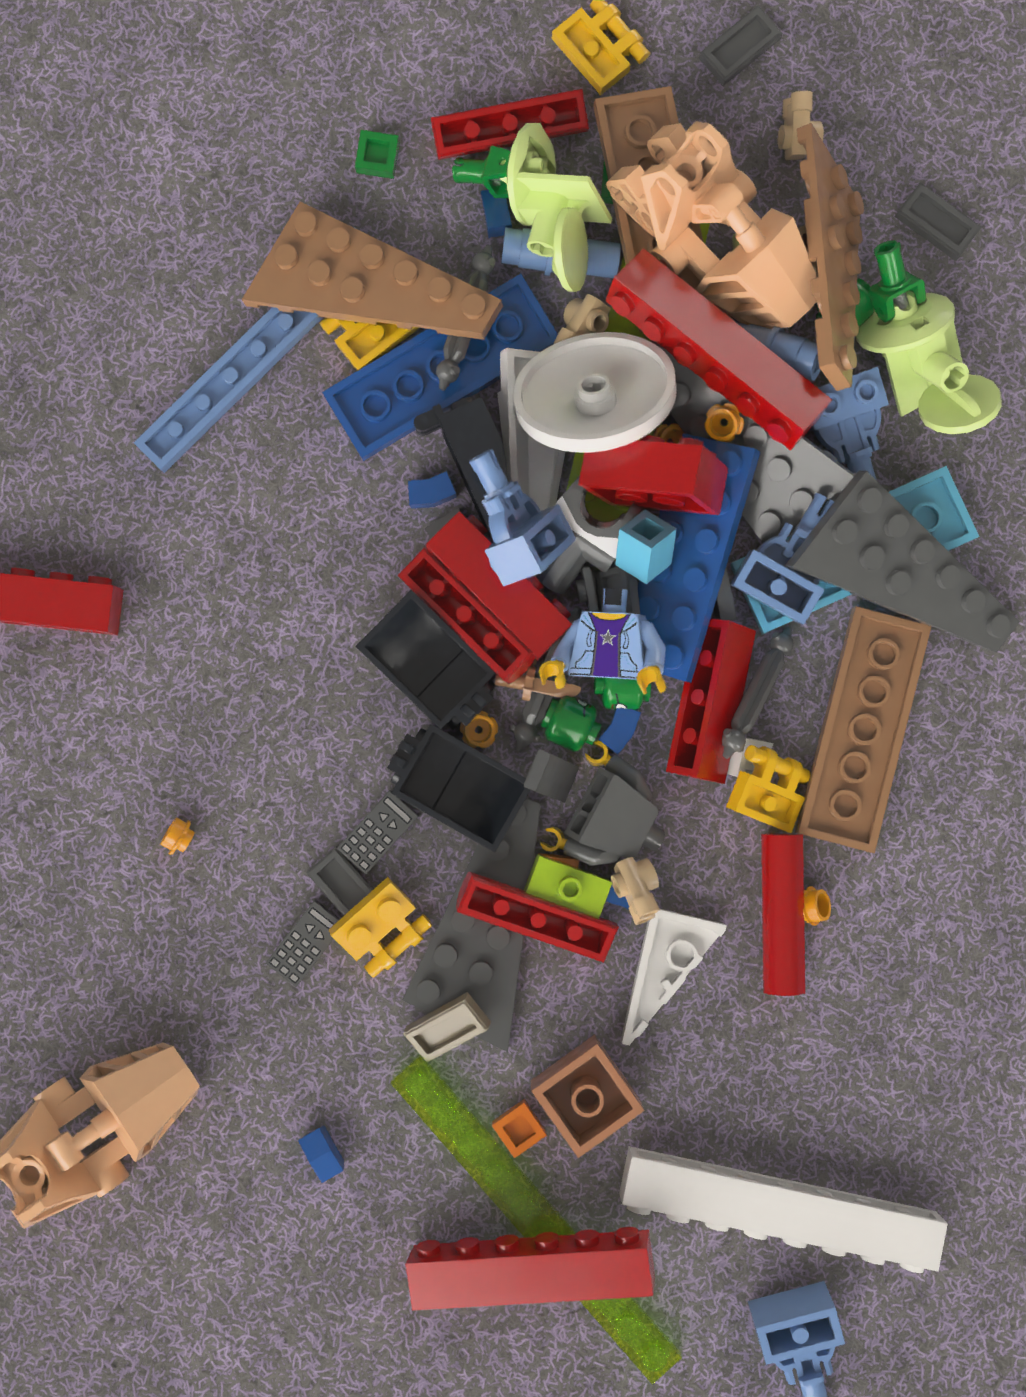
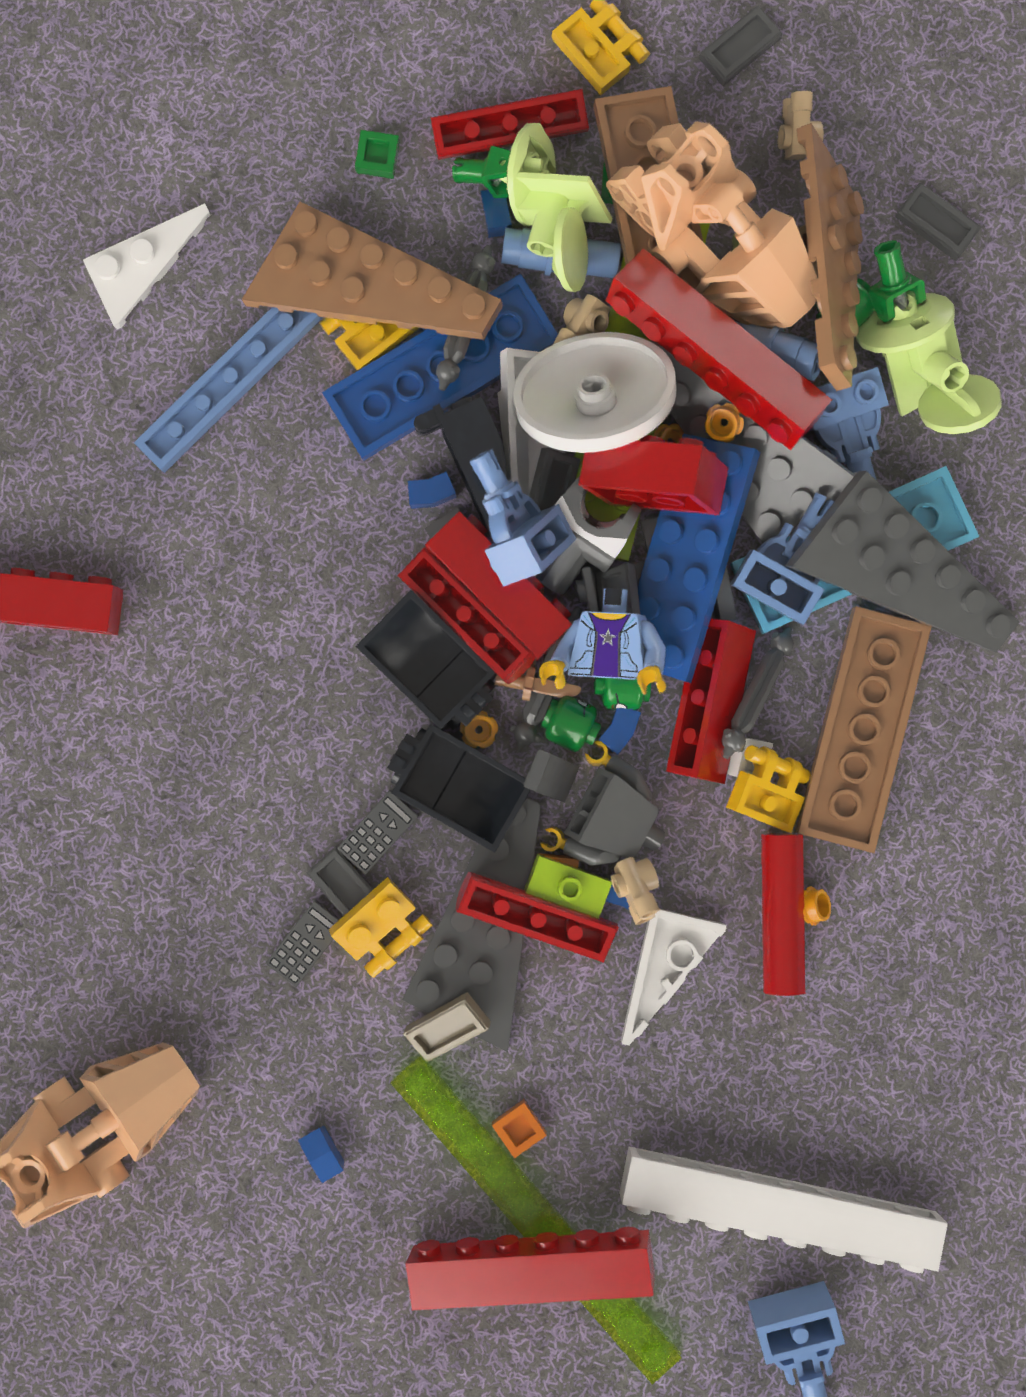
light orange plate [160,817,195,855] -> none
nougat brick [531,1034,644,1158] -> none
medium azure brick [615,510,677,584] -> none
none -> white wing [83,203,211,329]
none -> dark grey tile [529,448,581,511]

